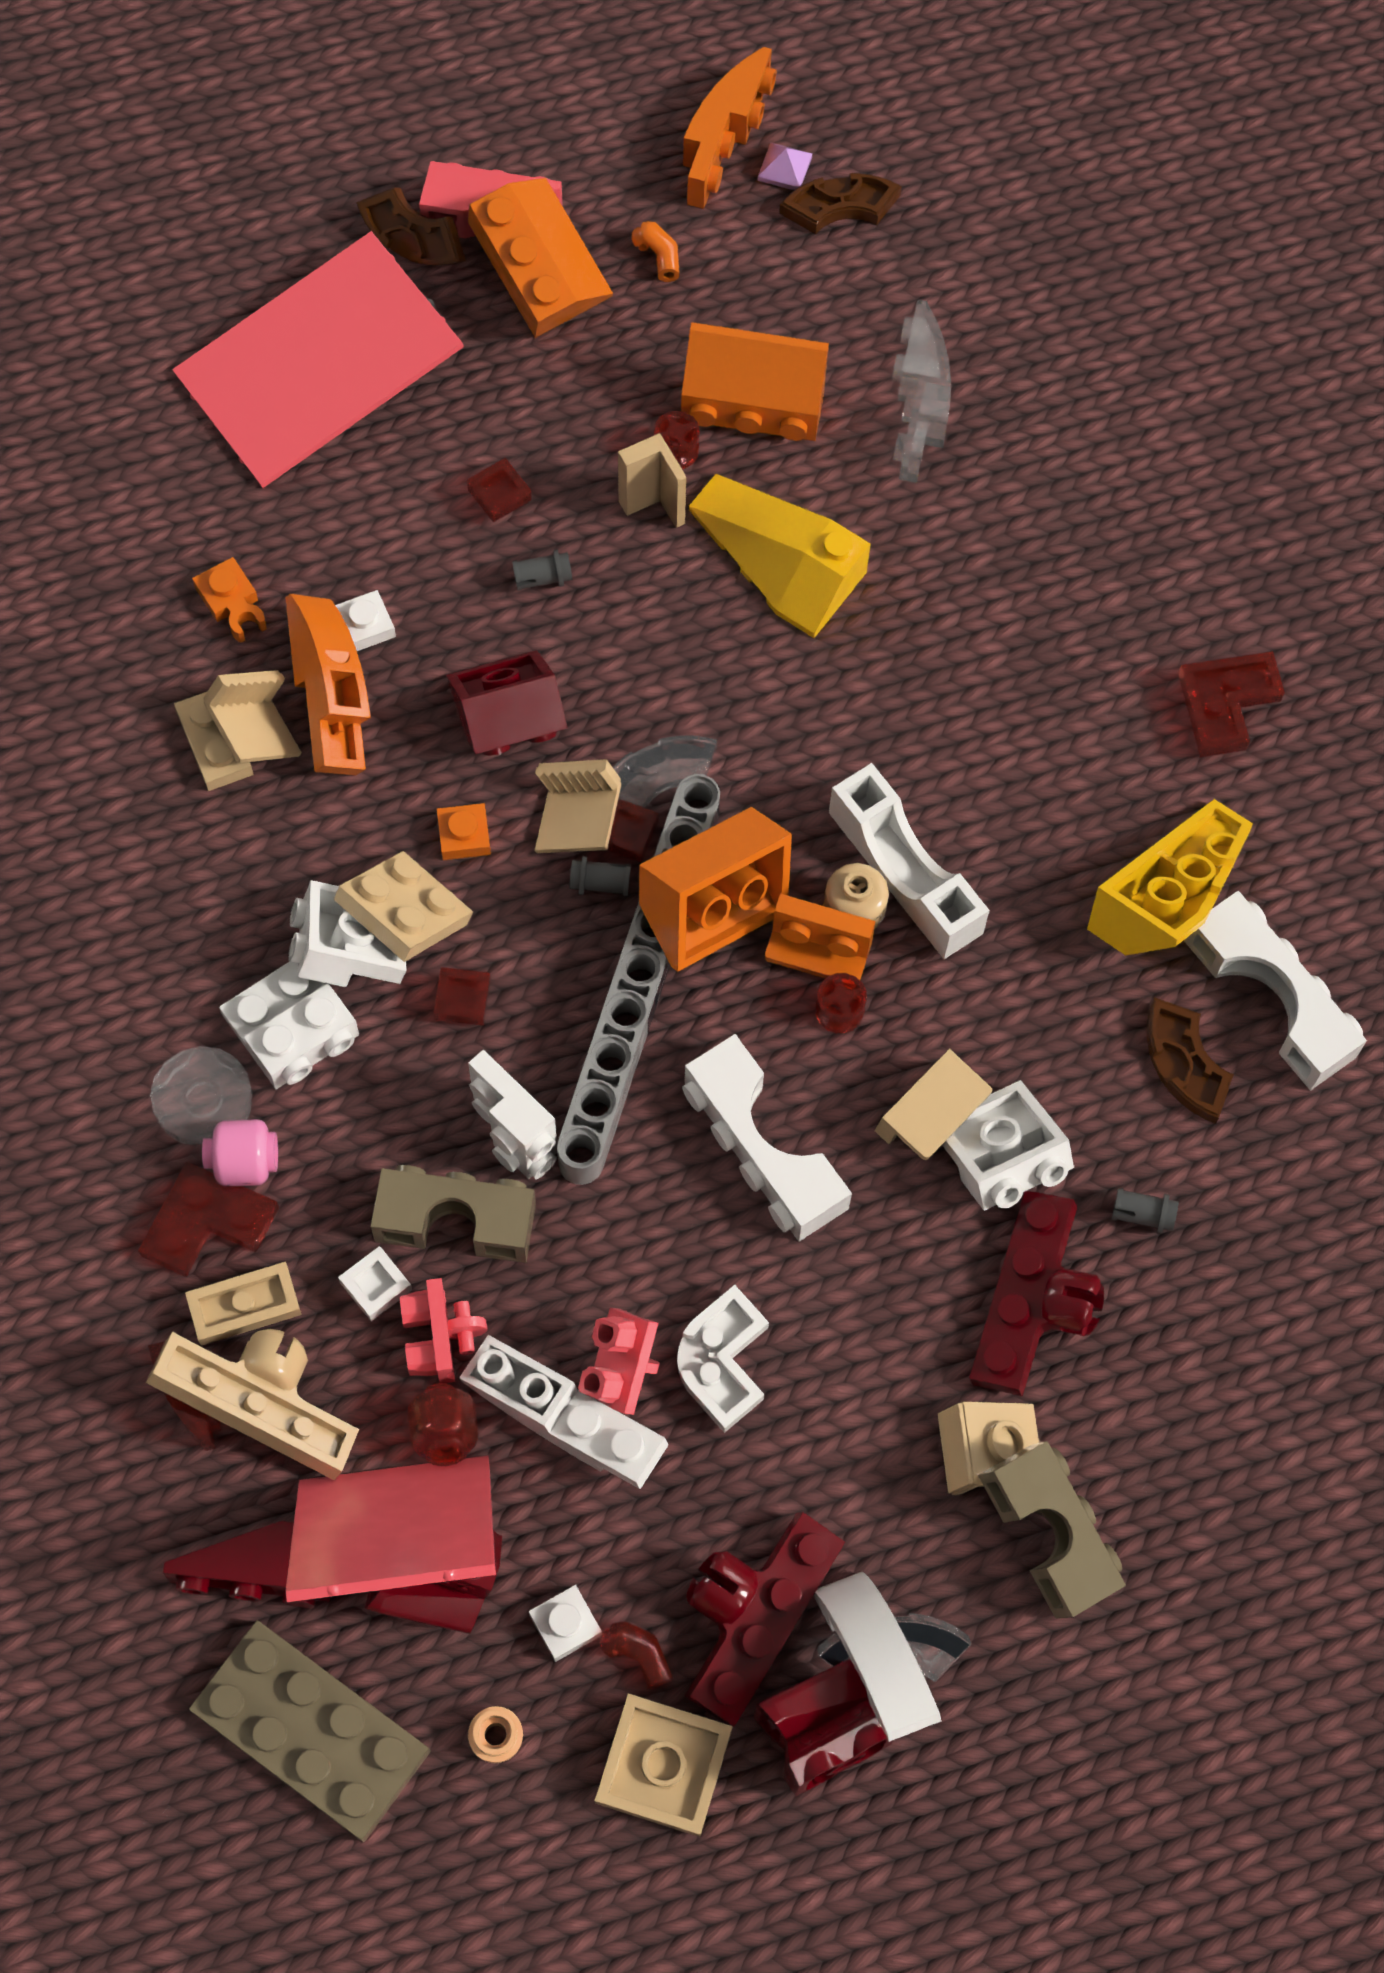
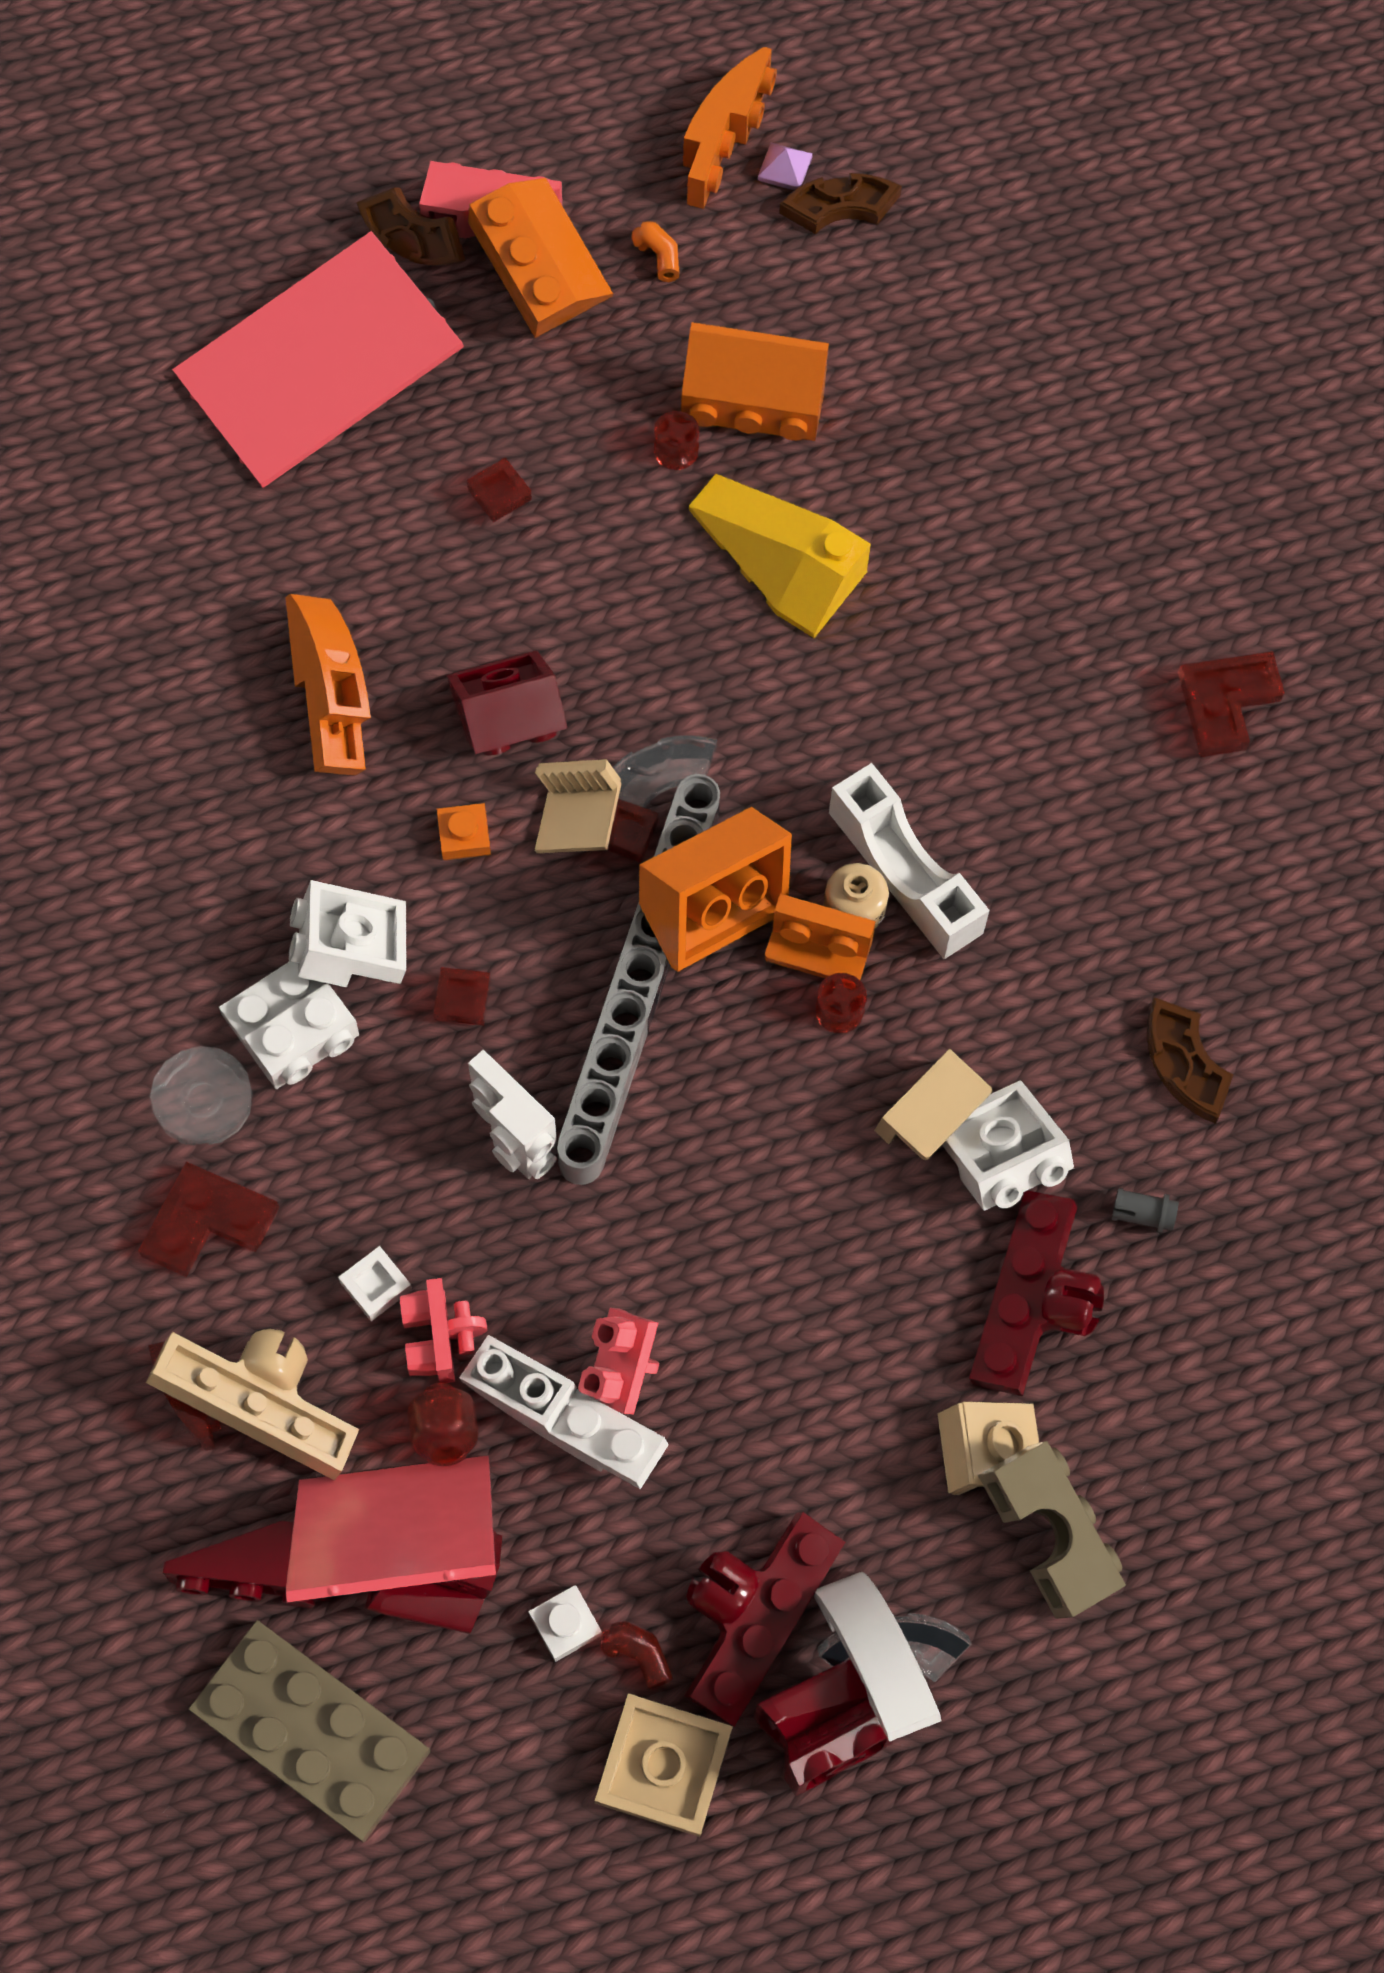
tan plate [174,692,254,791] -> none
tan plate [185,1262,302,1346] -> none
orange plate [192,557,267,643] -> none
bright pink head [202,1119,278,1186] -> none
tan piece [203,670,302,763] -> none
tan plate [334,851,473,962] -> none
white plate [335,590,396,651] -> none
dark tan arch [371,1165,536,1263] -> none
light nougat plate [468,1706,523,1763] -> none
dark grey pin [512,549,573,591] -> none
dark grey pin [569,856,631,896] -> none
tan panel [618,433,686,528] -> none
white plate [677,1285,769,1433] -> none
white arch [682,1034,852,1241] -> none
clear slope [892,300,951,483] -> none
yellow wedge [1087,799,1253,956] -> none
white arch [1184,891,1367,1091] -> none

